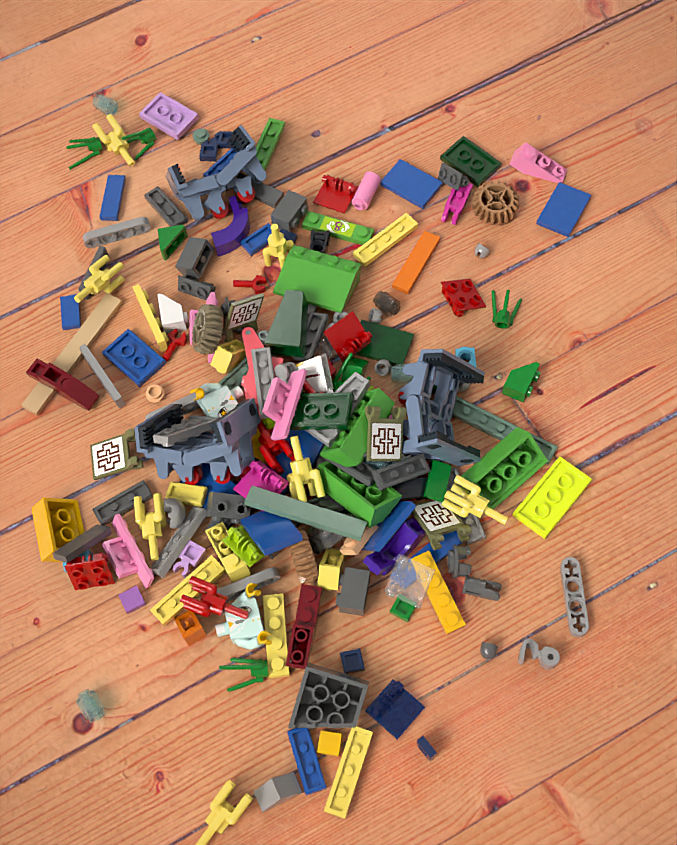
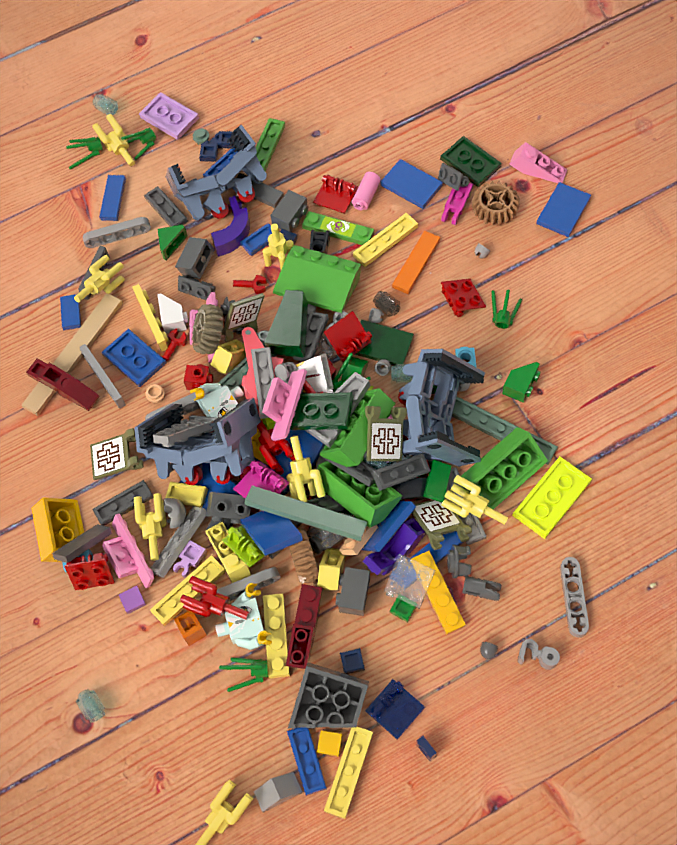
none -> red brick [183,364,213,390]

